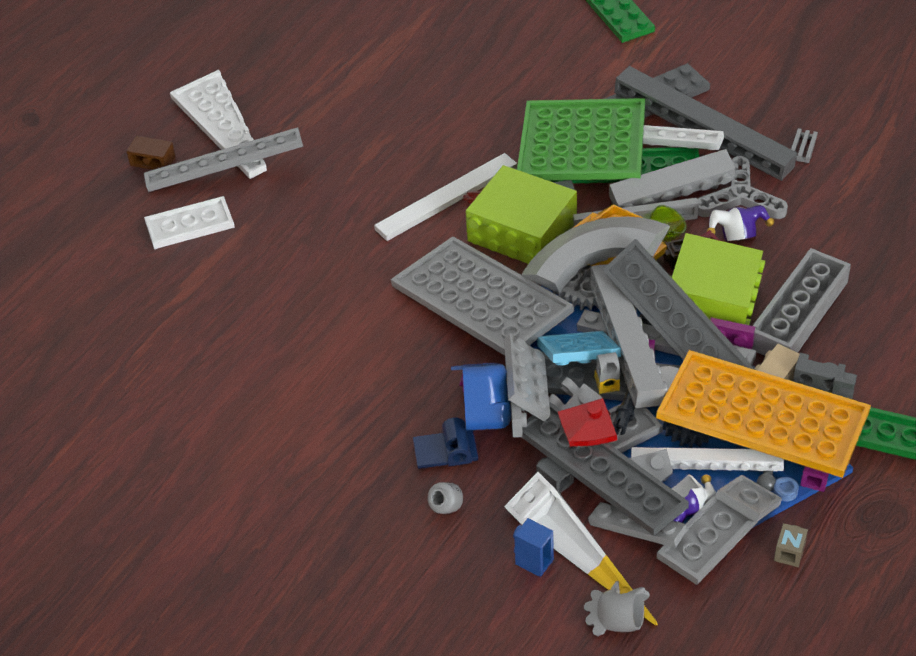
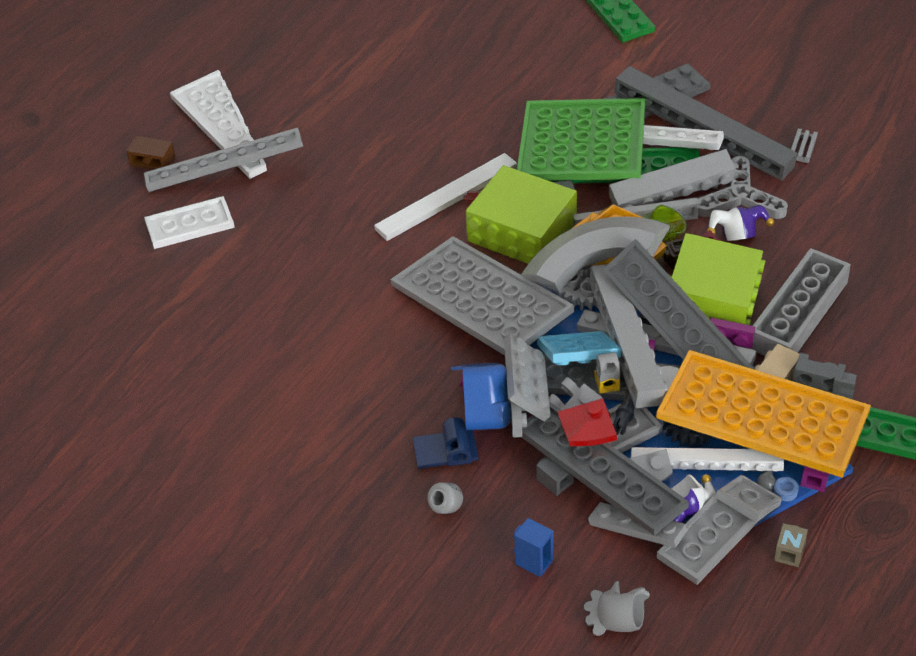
white plate [504,472,658,625] -> none

